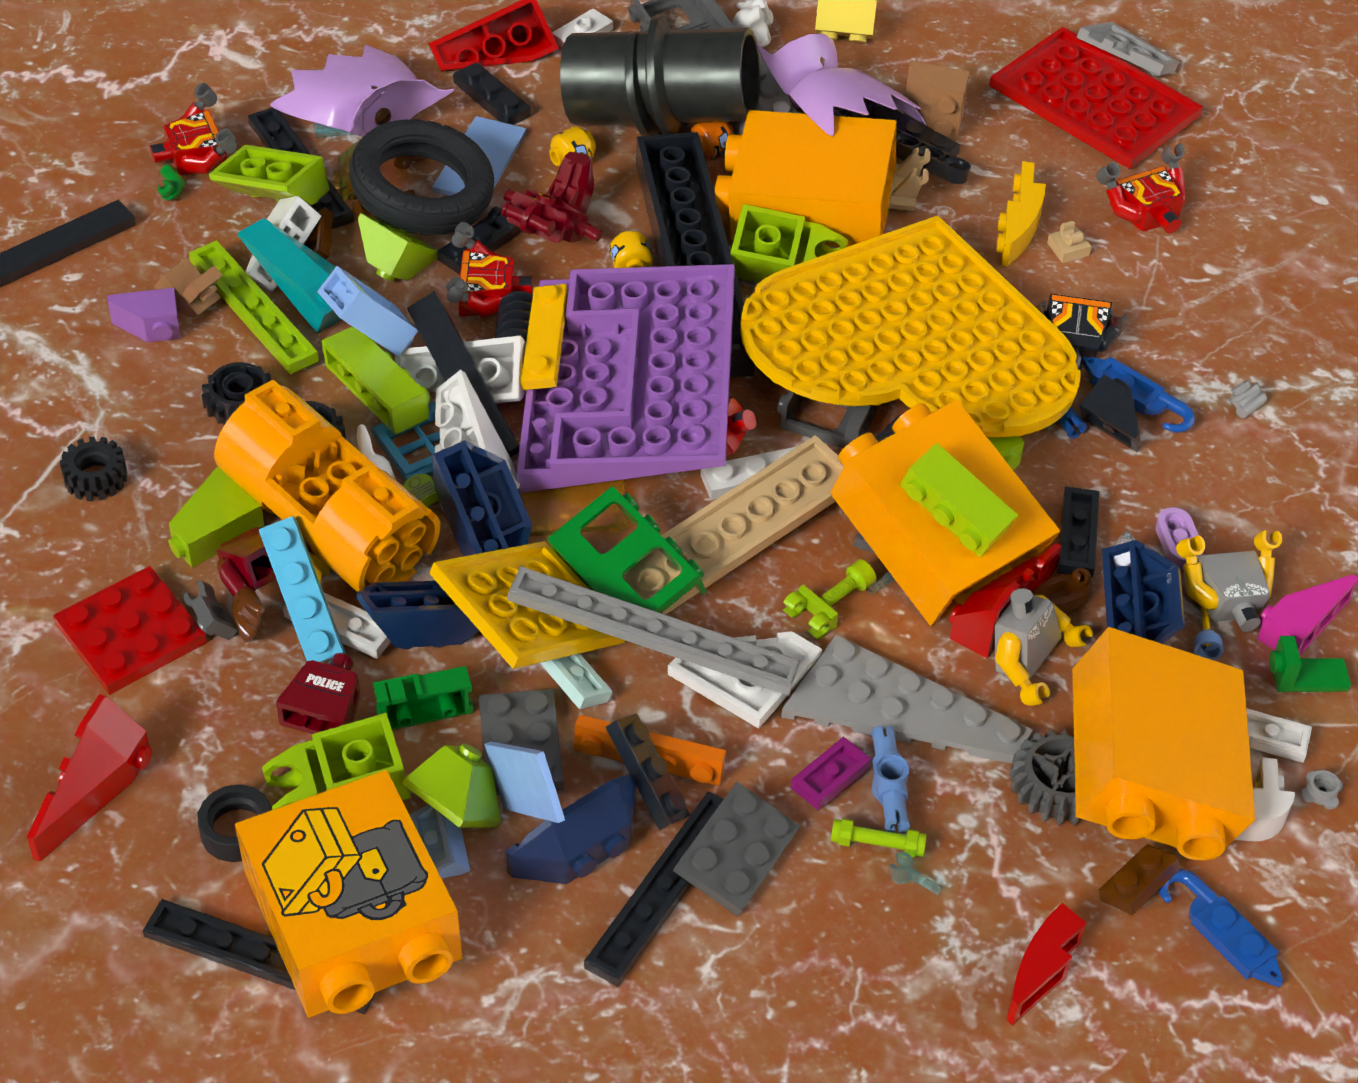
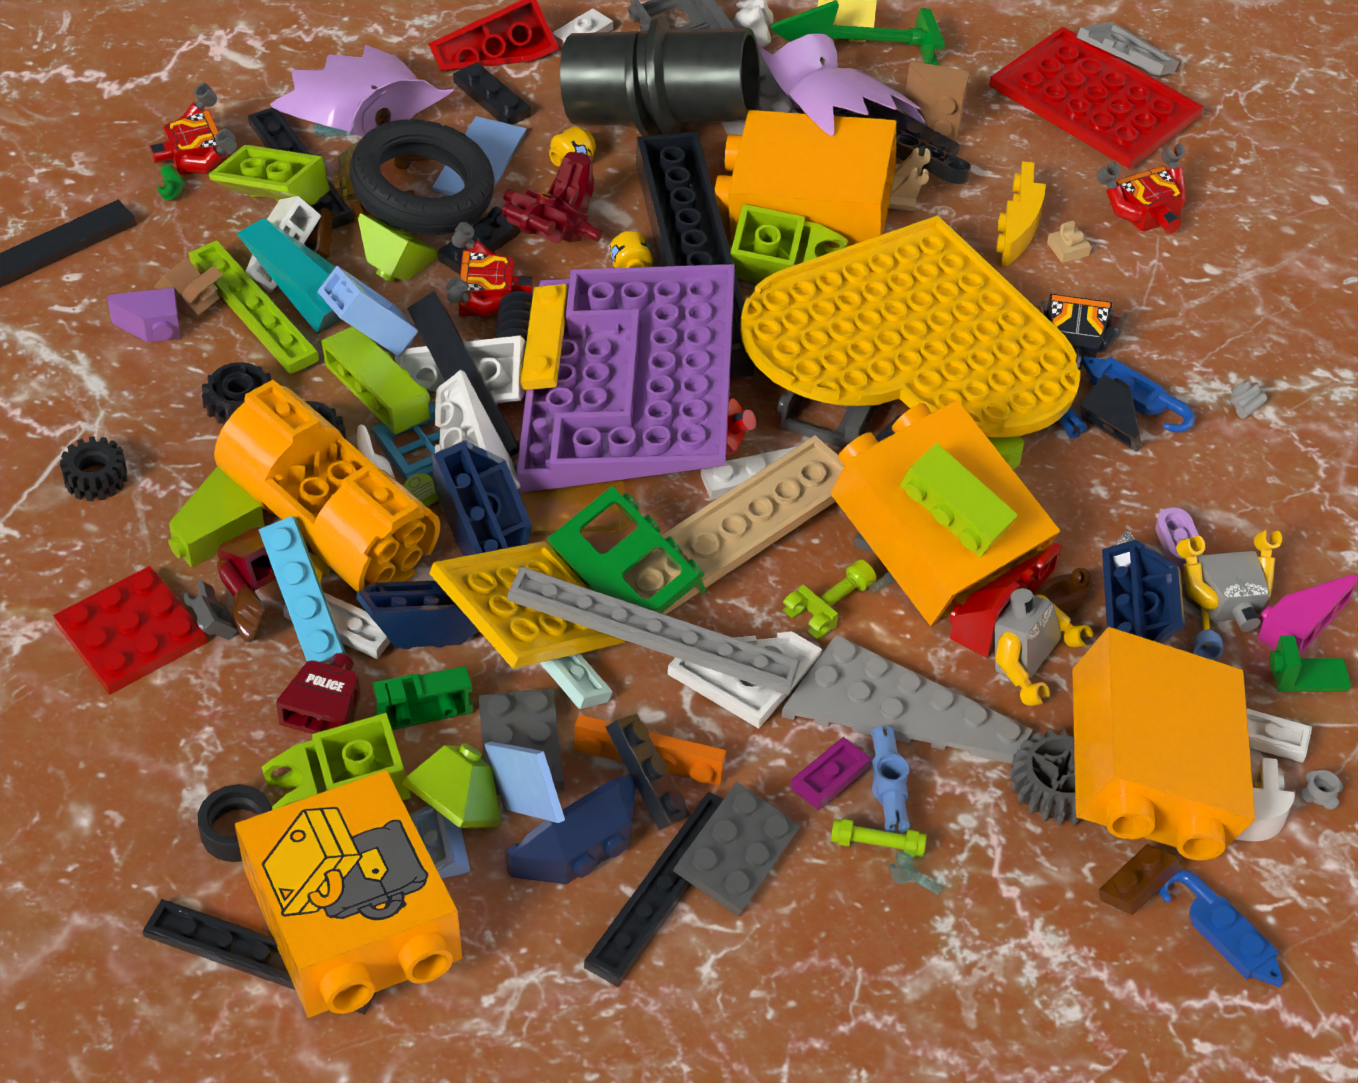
red wedge [27,694,152,861] -> none
orange head [690,122,734,161] -> none
red slope [1007,902,1087,1026] -> none
black plate [1057,486,1100,578] -> none
none -> green piece [771,0,945,66]

